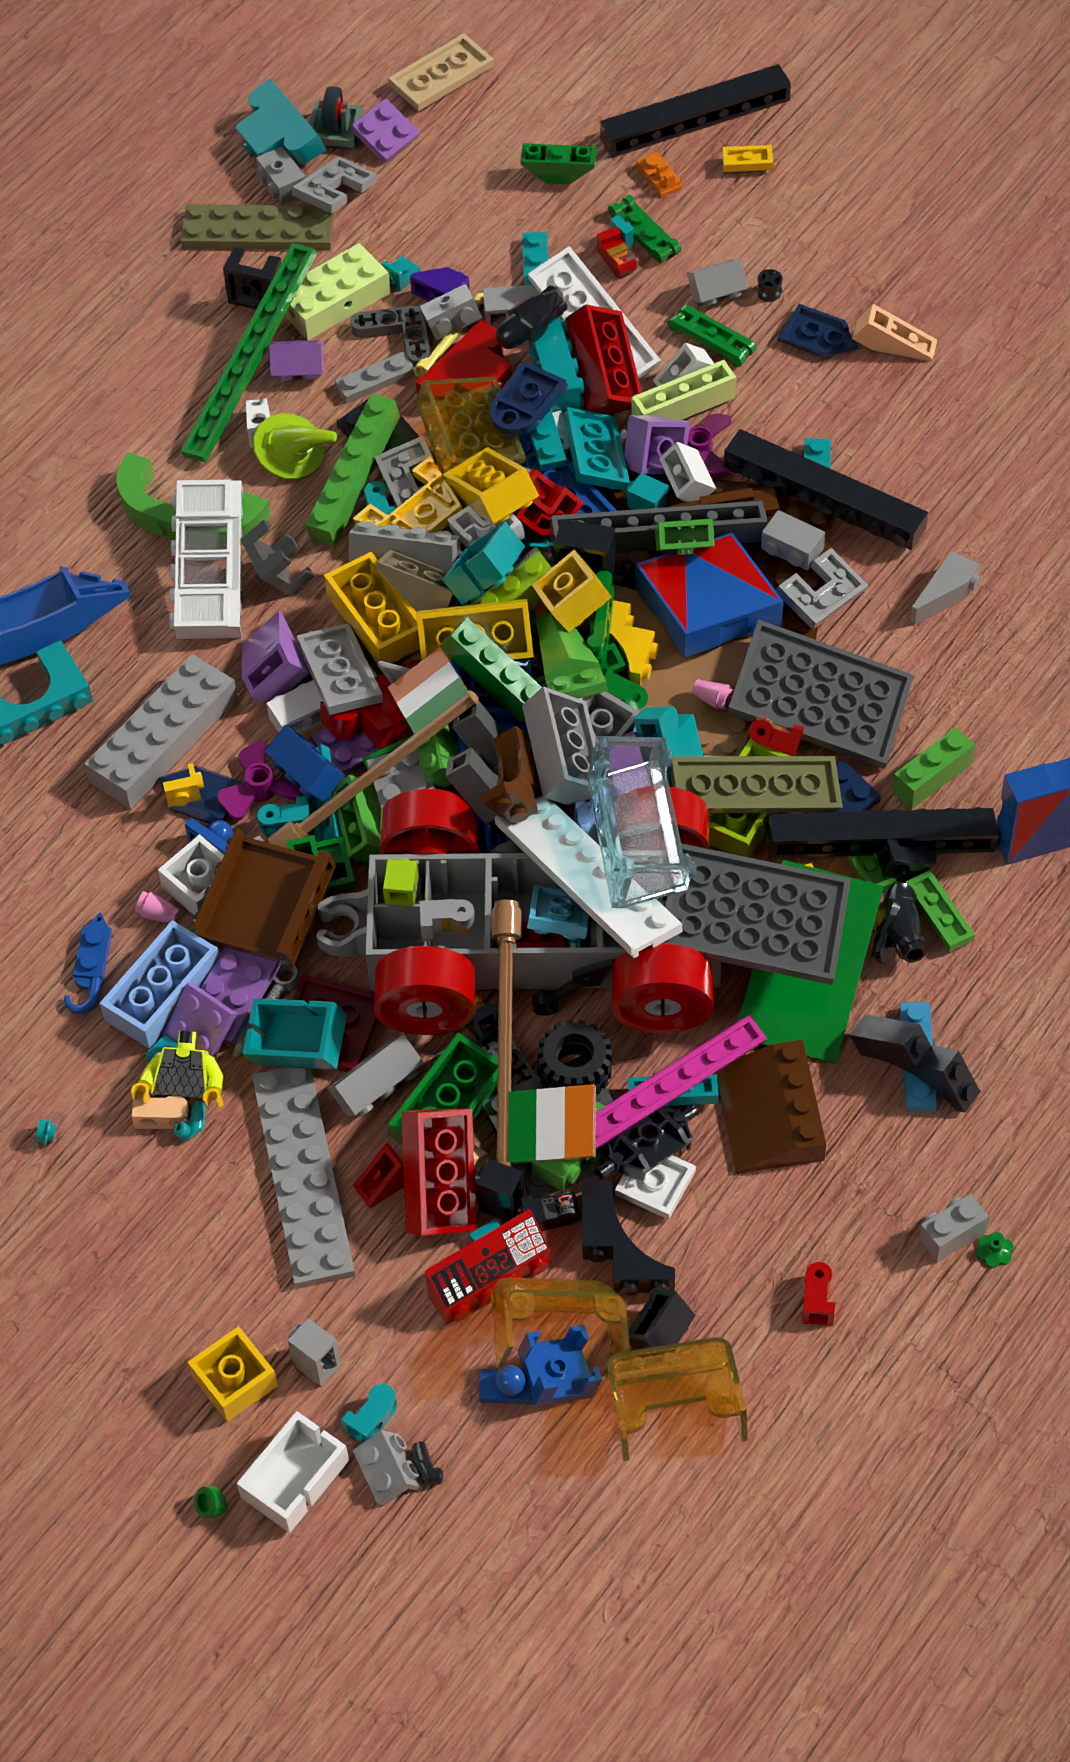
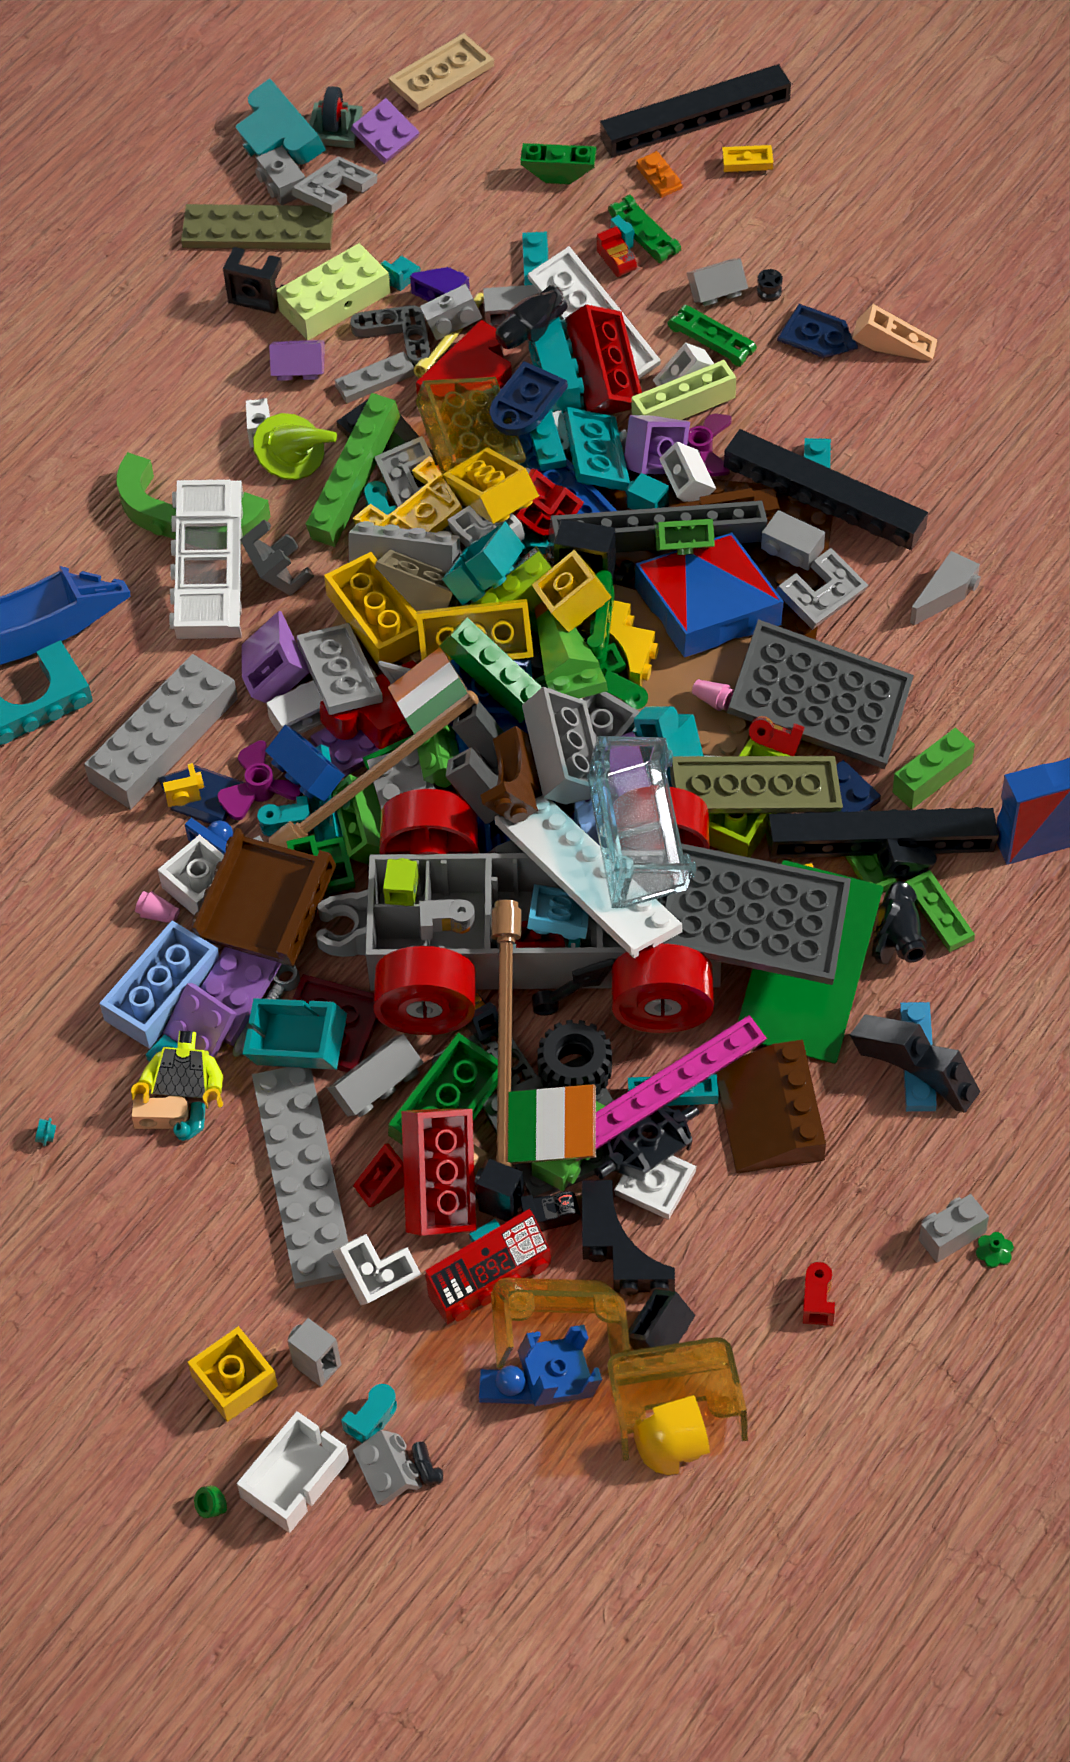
blue plate [64,912,113,1014] -> none
green plate [181,243,317,463] -> none
none -> white brick [333,1234,421,1305]
none -> yellow brick [634,1395,710,1475]

